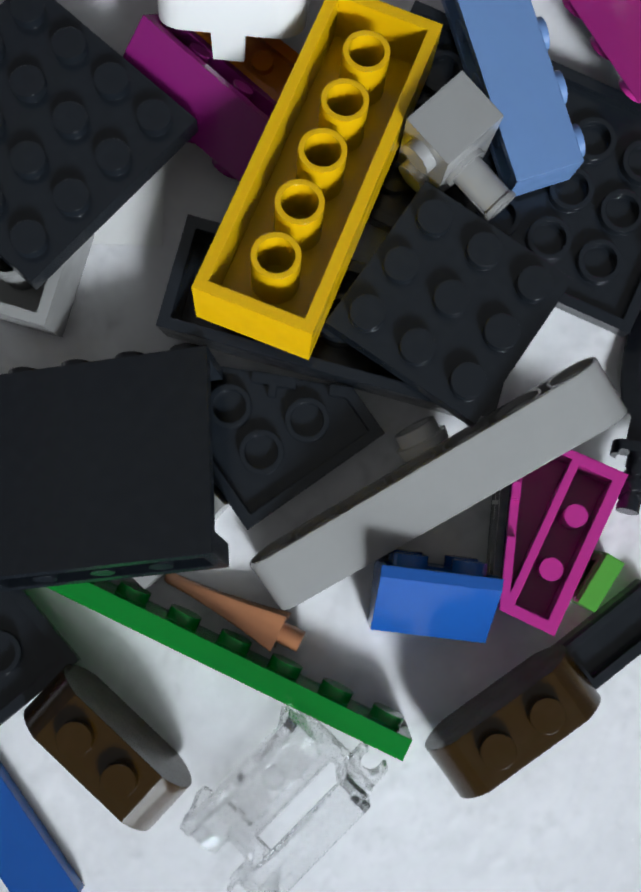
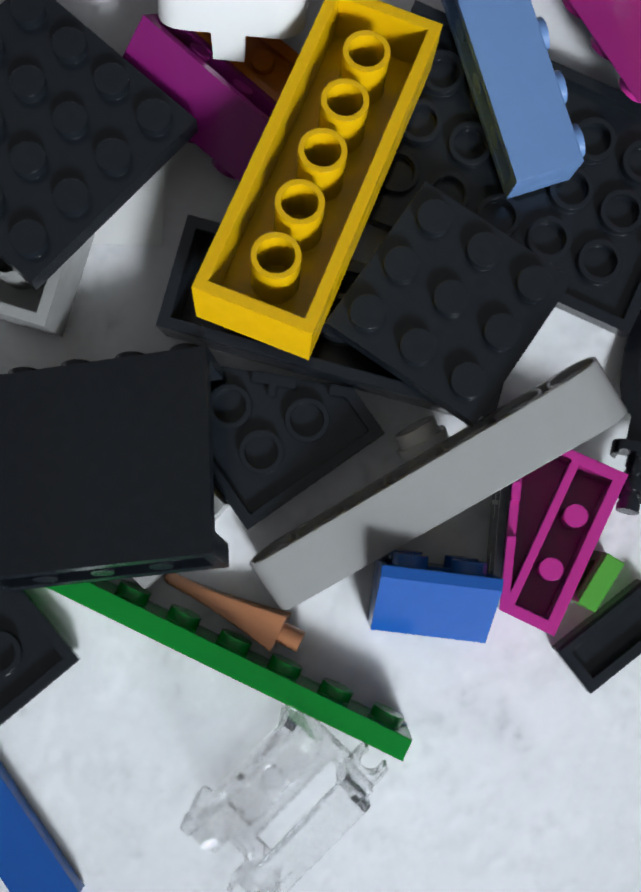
dark brown brick [24,664,192,831] -> none
light grey brick [397,70,516,222] -> none
dark brown brick [425,645,601,799] -> none

